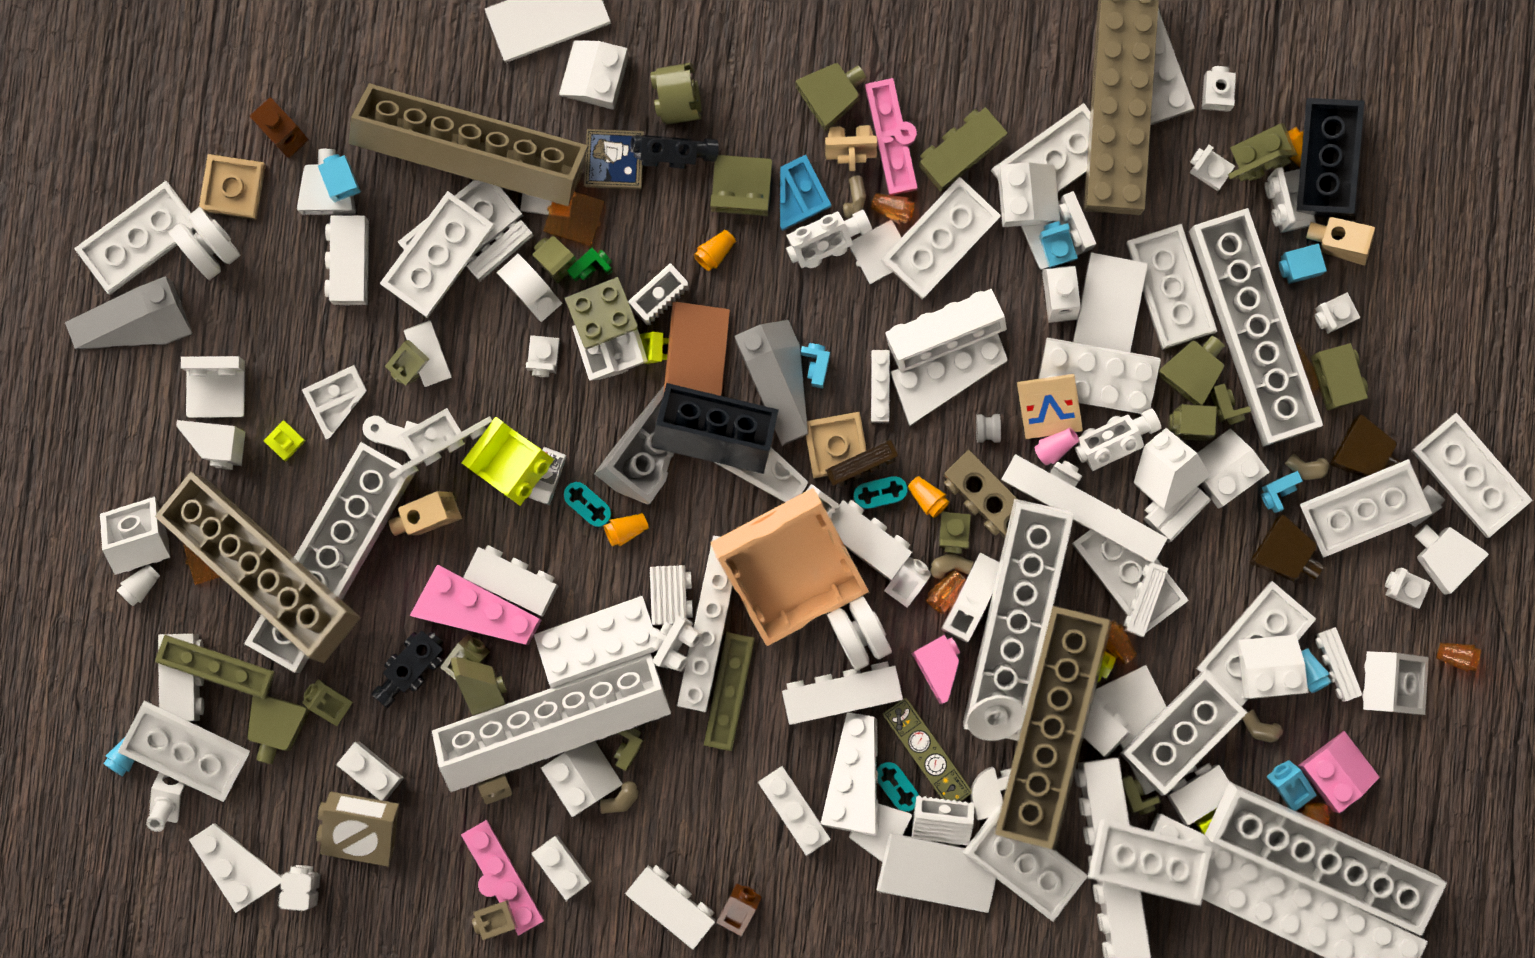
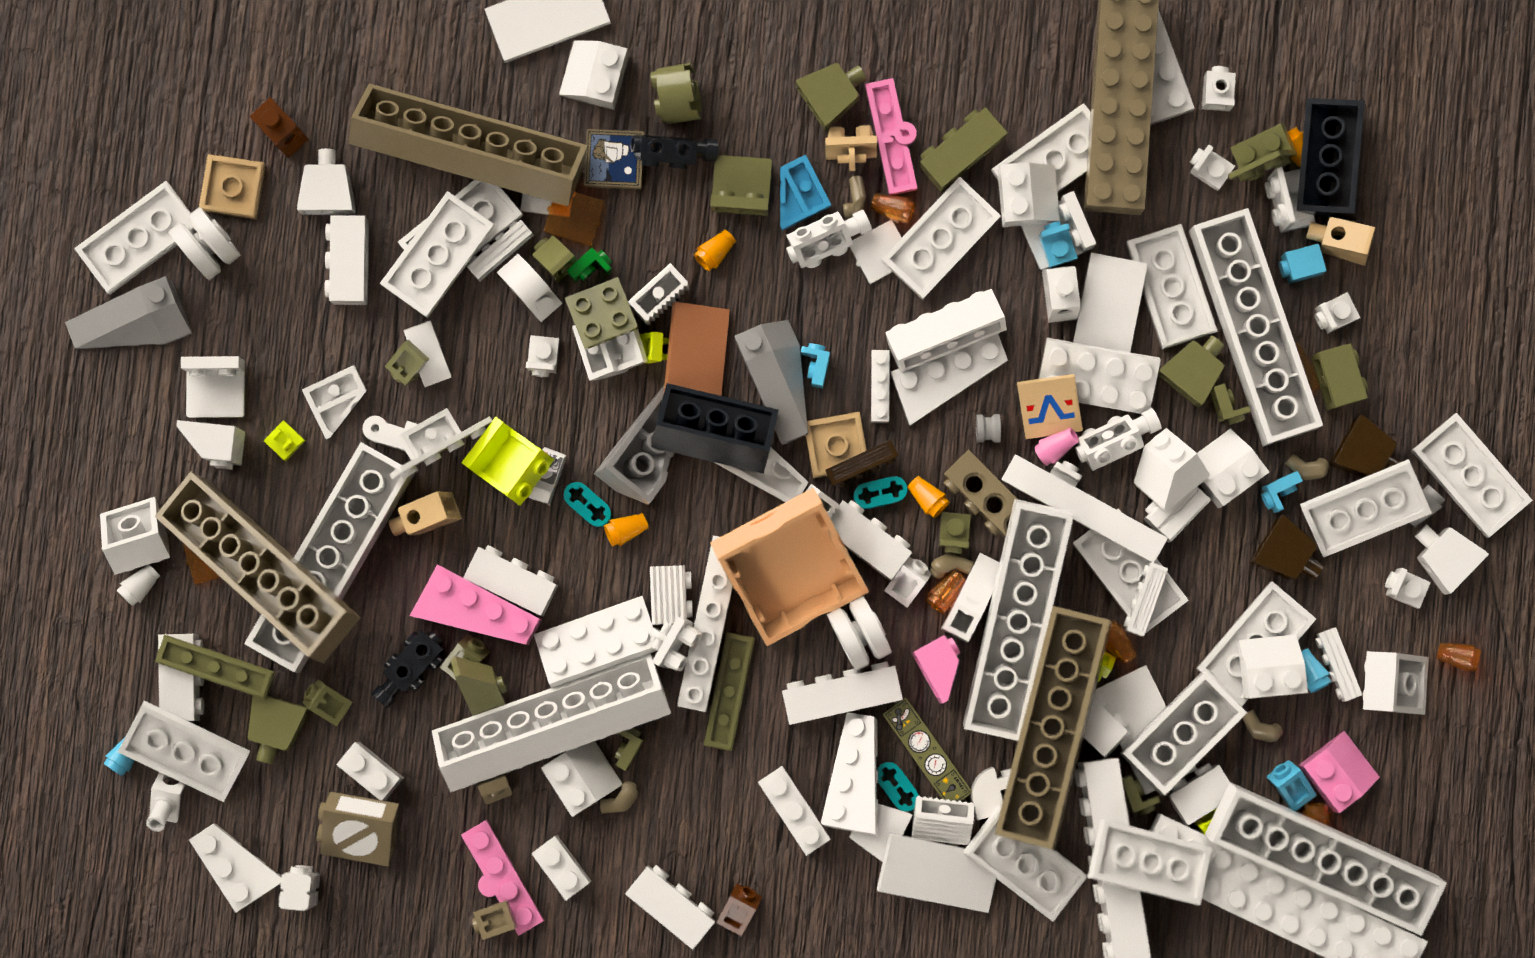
medium azure brick [318,154,361,203] -> none
white dish [967,696,1025,741] -> none
olive brick [1168,404,1217,441] -> none

